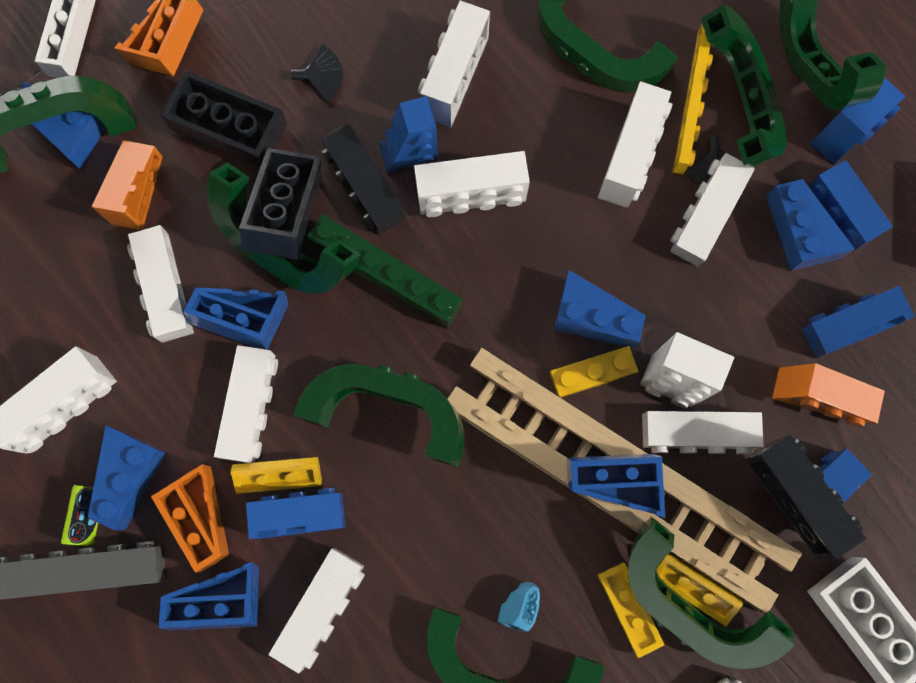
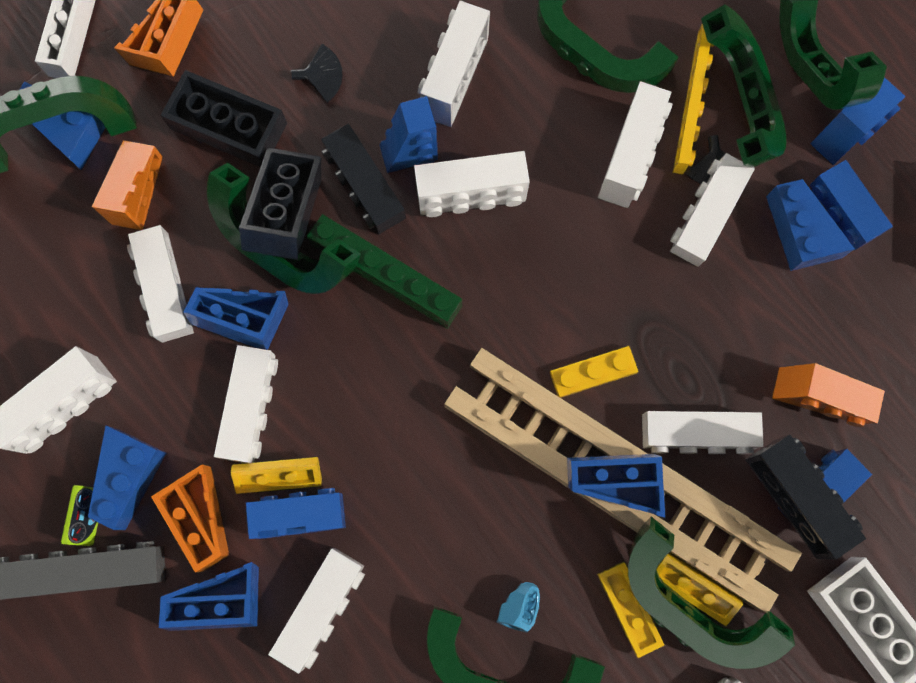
dark green arch [293,364,464,468] -> none
blue wedge [554,270,645,349] -> none
white brick [640,332,734,408] -> none
blue wedge [802,286,915,359] -> none

